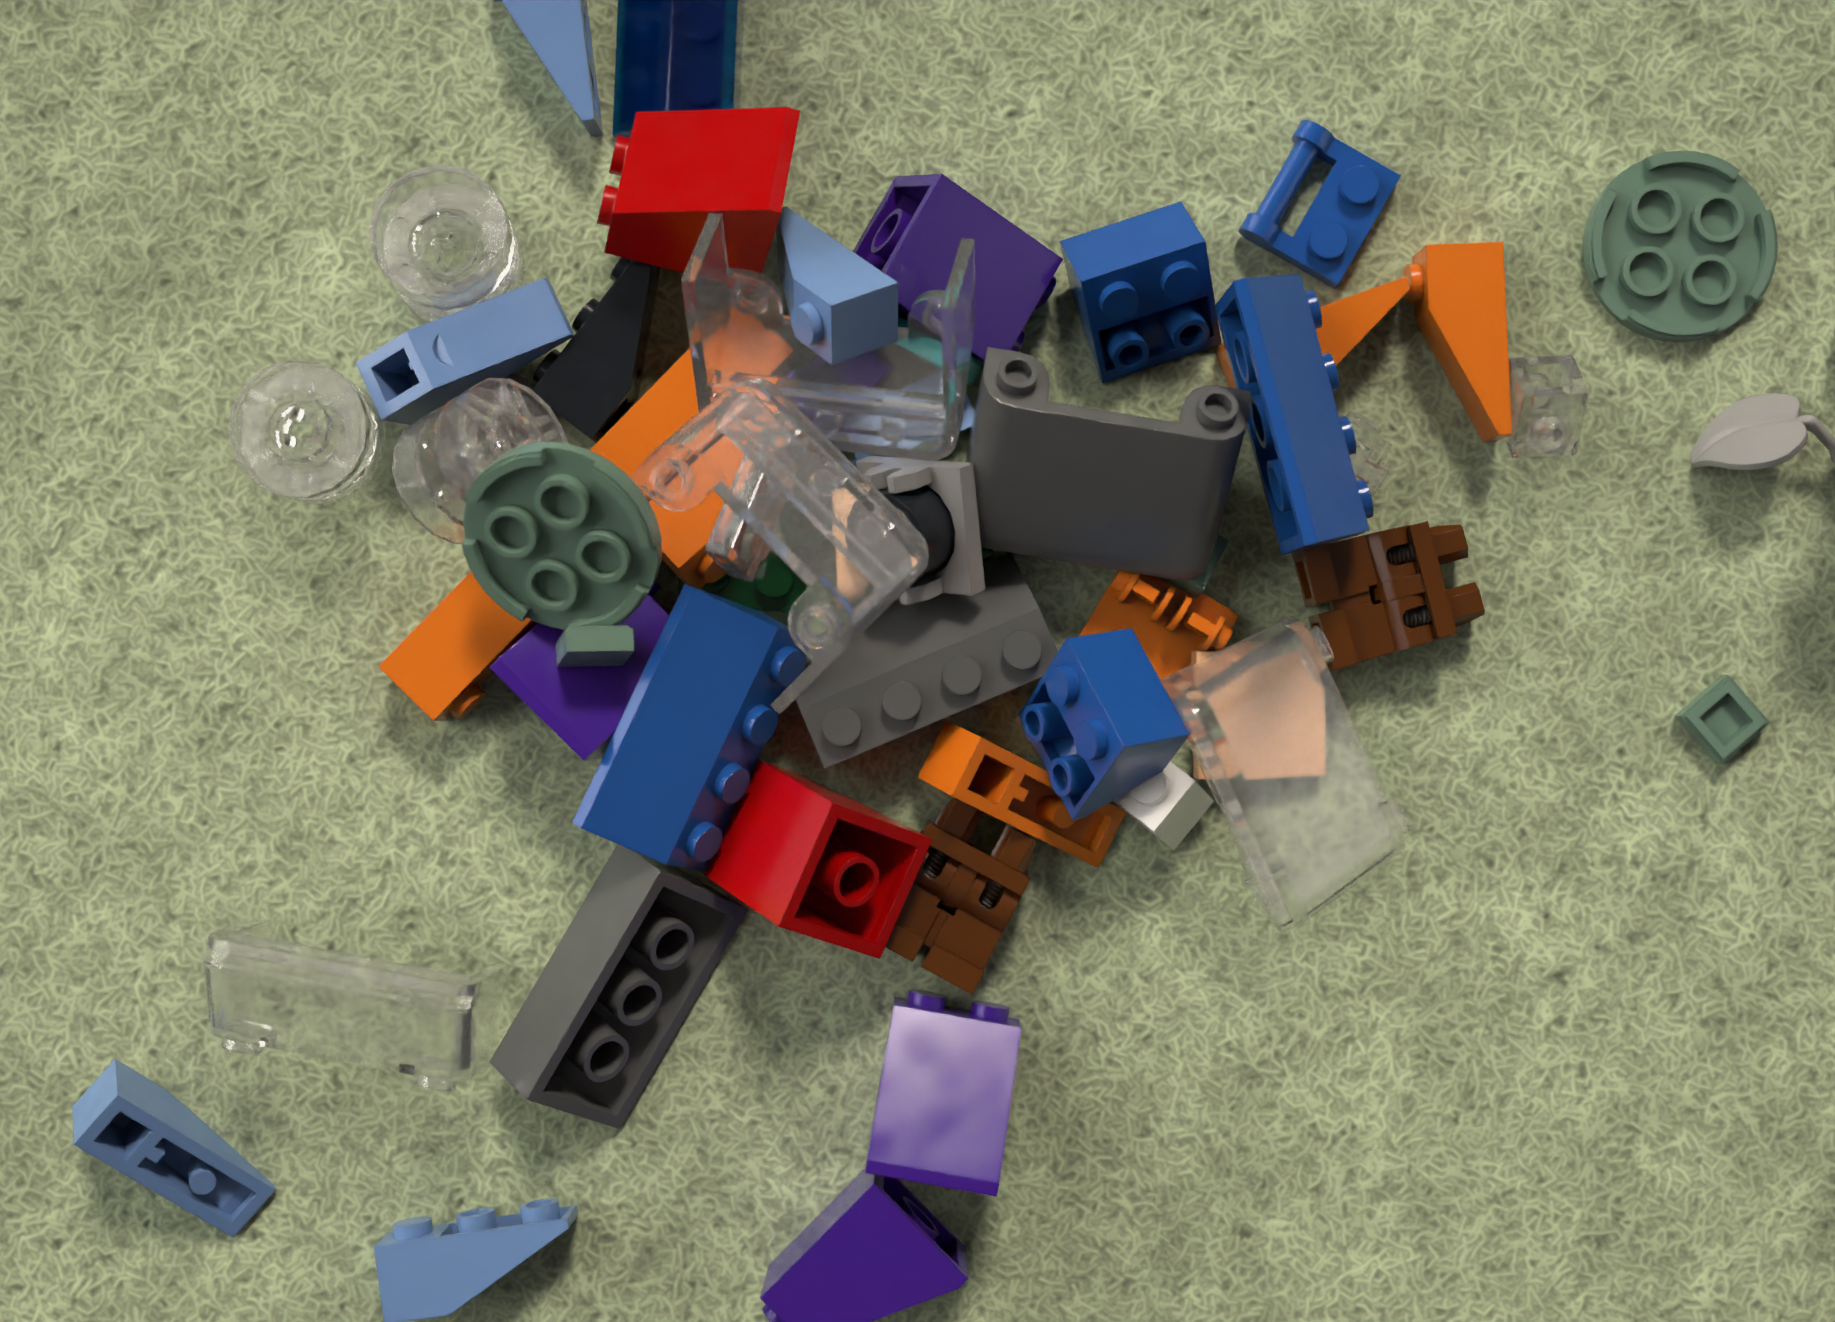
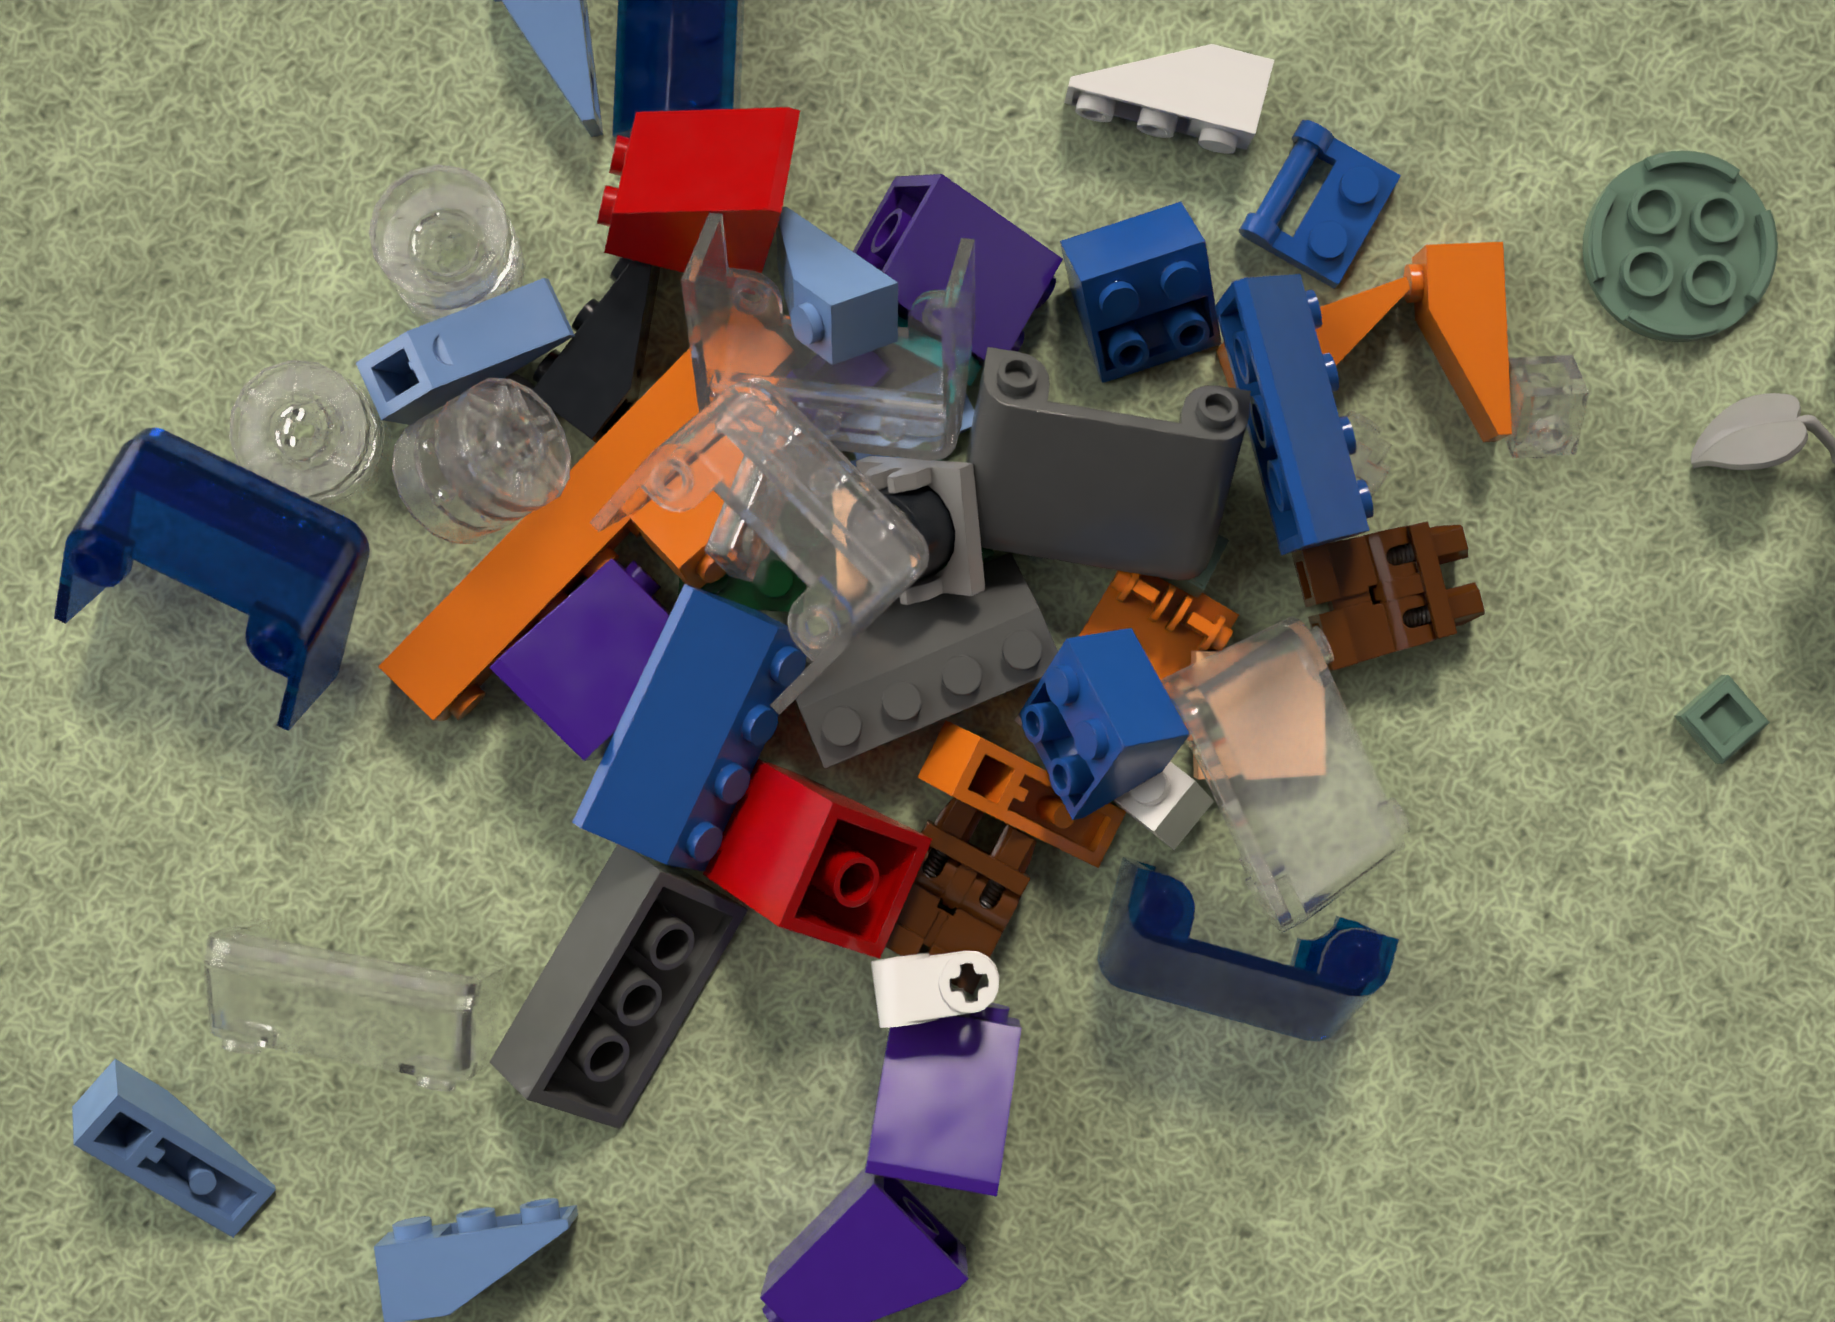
sand green tile [461,442,662,630] -> none
sand green tile [556,625,634,667] -> none
none -> clear blue windscreen [54,427,370,731]
none -> white piece [871,950,999,1028]
none -> white slope [1064,44,1274,154]
none -> clear blue windscreen [1097,857,1399,1042]

